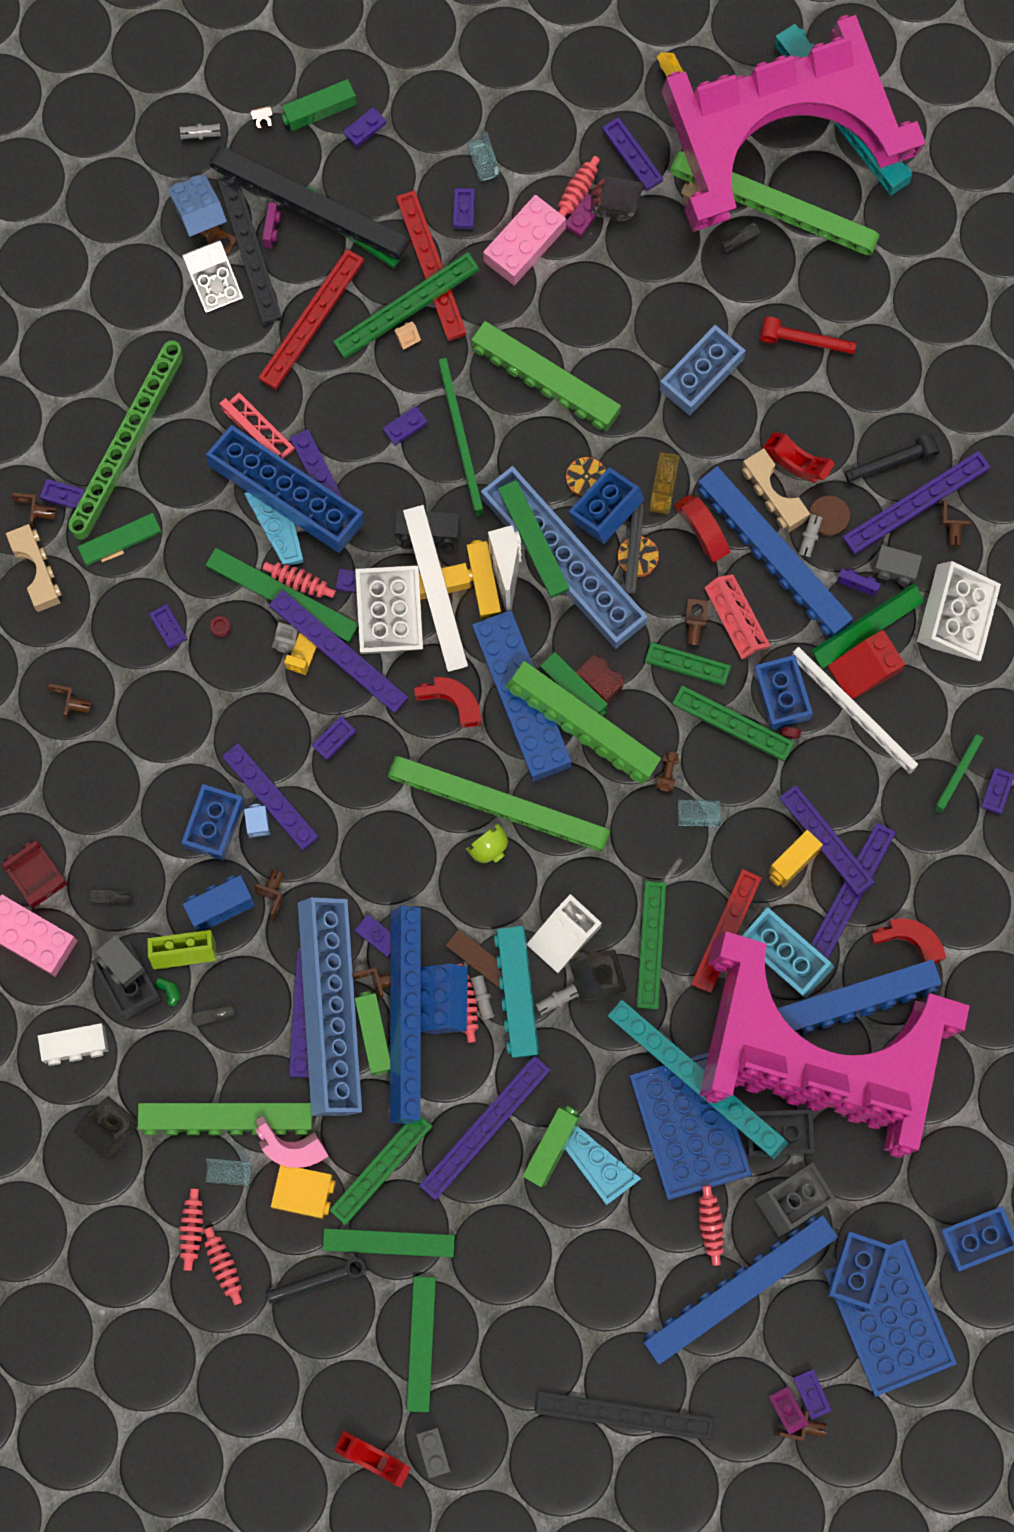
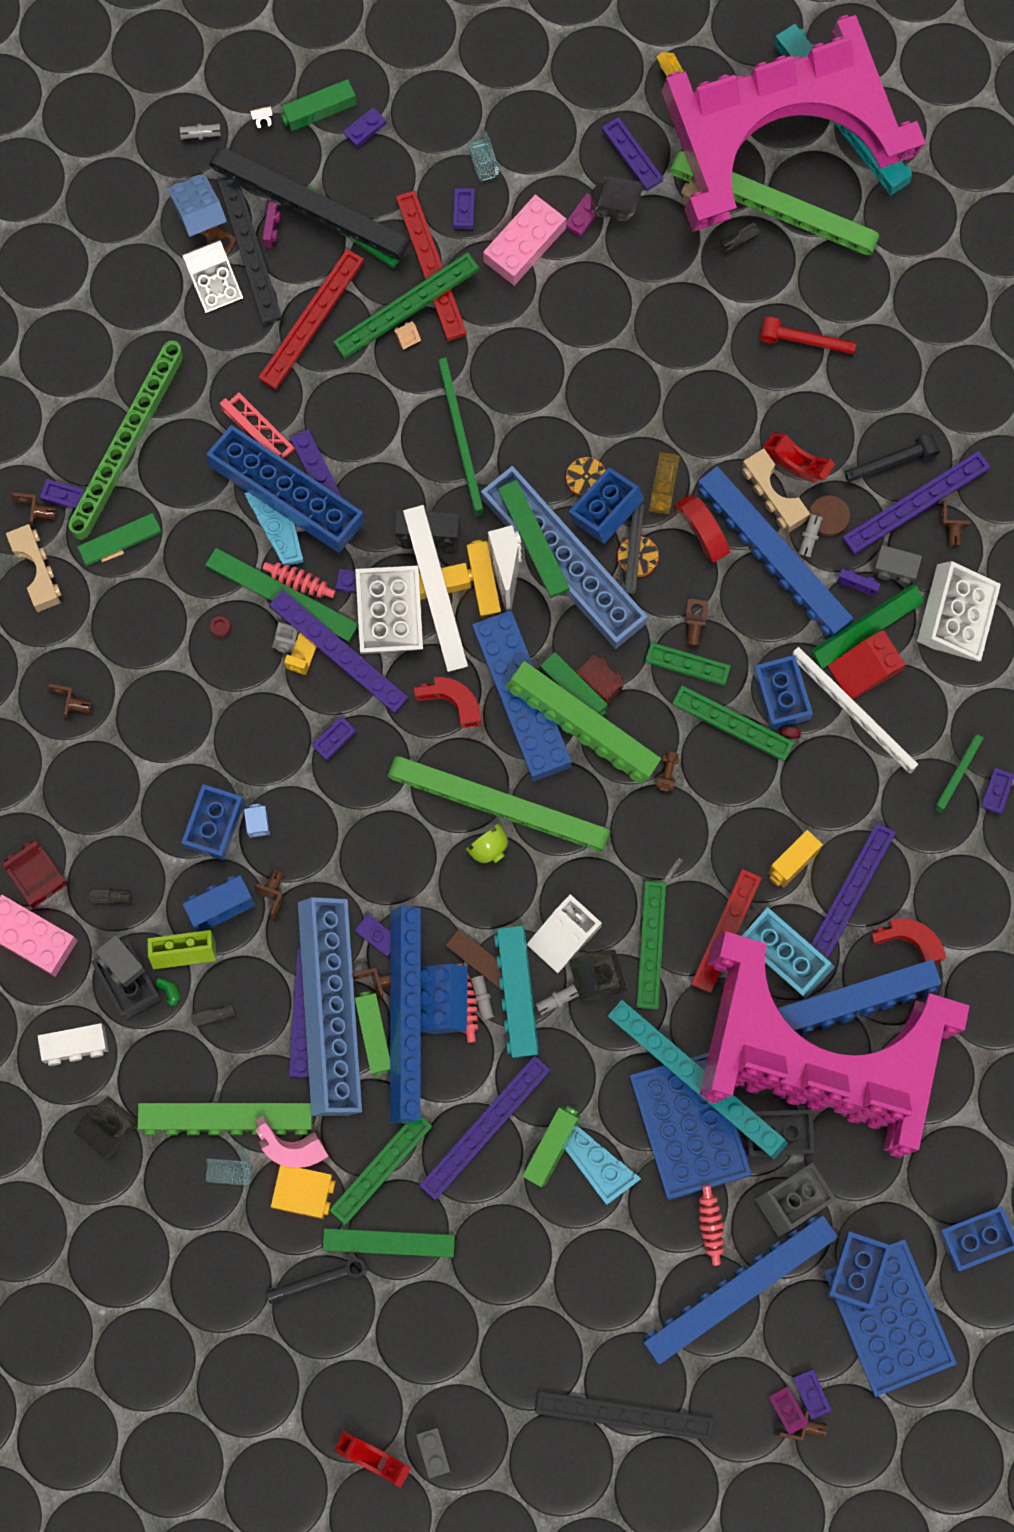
dark purple plate [149,604,188,650] -> none
coral piece [179,1189,203,1271] -> none
coral piece [204,1227,242,1306] -> none
dark purple plate [222,743,319,851] -> none
dark purple plate [383,406,428,447] -> none
green tile [407,1277,436,1412] -> none
bright green brick [471,321,621,431] -> none
coral piece [558,156,600,217] -> none
medium blue brick [660,325,746,416] -> none
clear light blue panel [678,800,721,826] -> none
coral fence [704,574,770,659] -> none
dark purple plate [779,785,875,896] -> none

